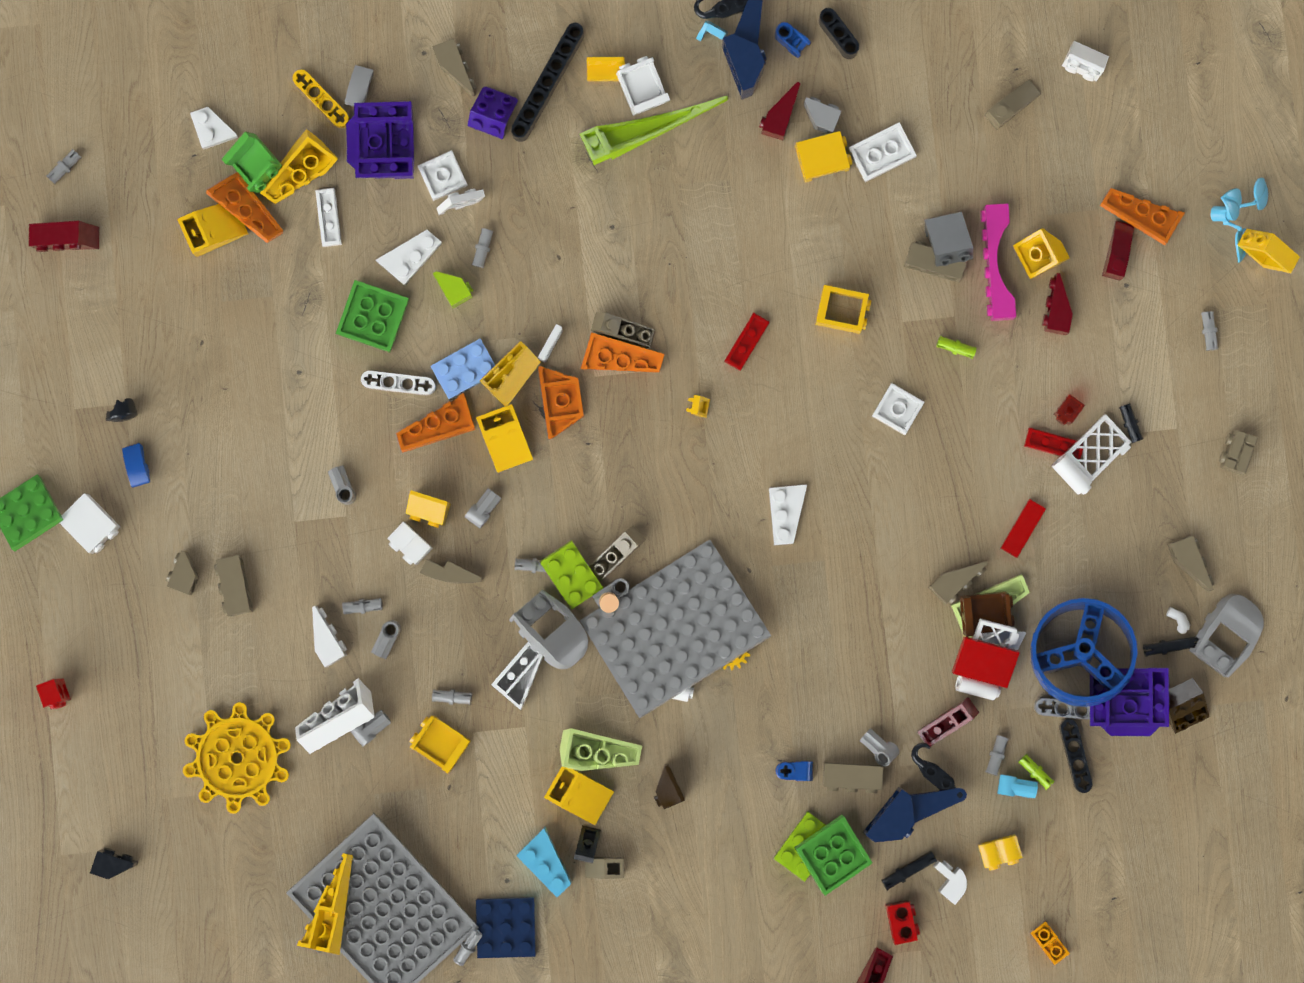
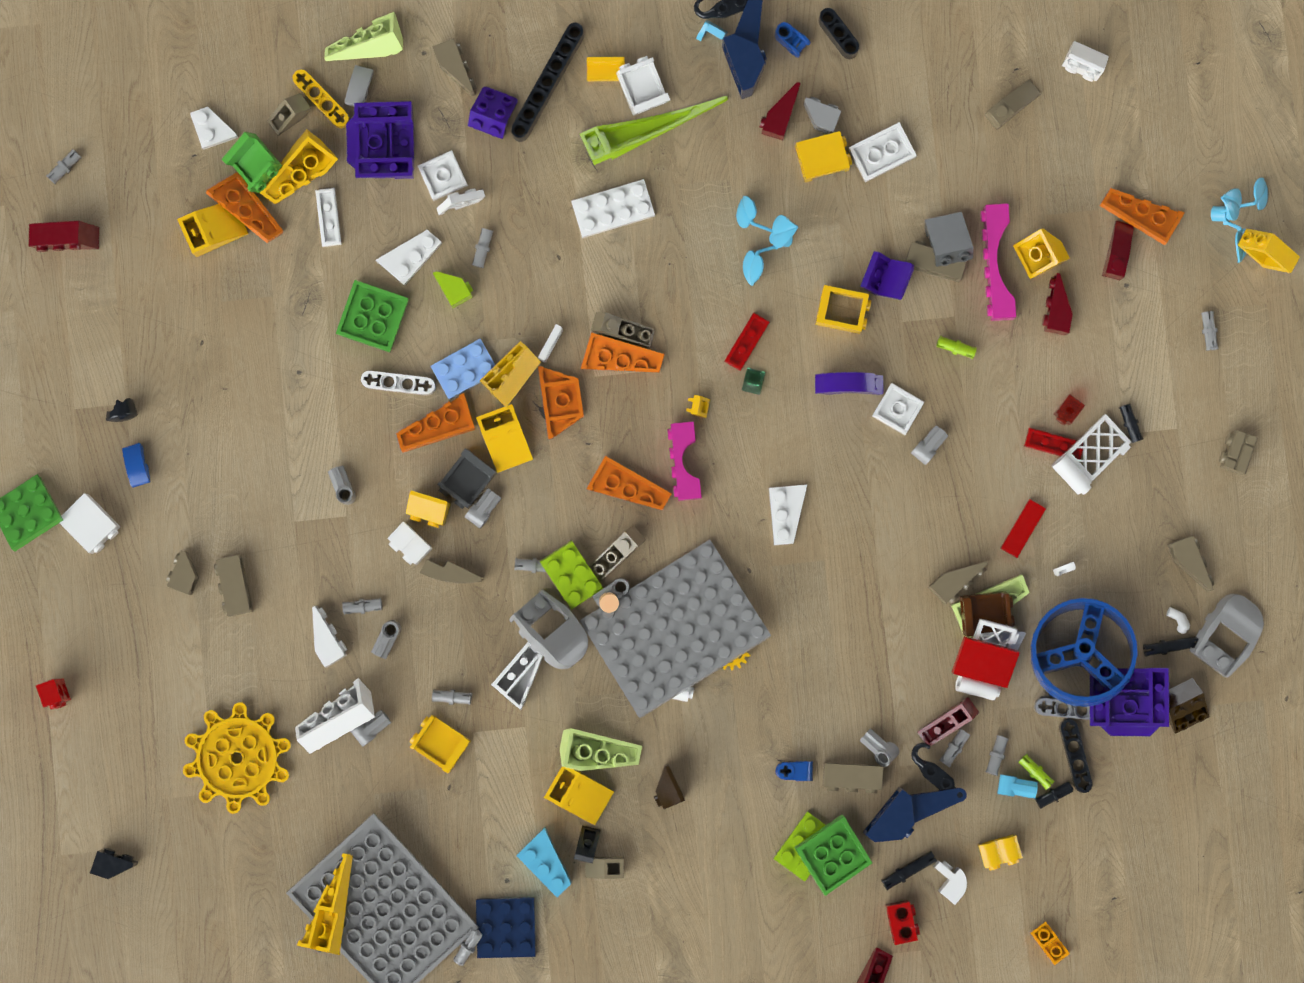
none -> dark tan slope [267,93,311,135]
none -> yellowish green wedge [324,12,403,61]
none -> dark grey panel [437,448,497,509]
none -> white plate [571,179,655,238]
none -> orange wing [586,456,672,510]
none -> dark pink arch [667,421,702,501]
none -> medium azure plant [736,196,799,286]
none -> clear green slope [742,368,766,395]
none -> dark purple arch [815,372,883,395]
none -> dark purple bracket [860,251,914,300]
none -> light grey piece [911,426,948,465]
none -> light grey pin [939,728,971,767]
none -> black axle [1035,782,1074,809]
none -> white tile [1053,562,1076,576]

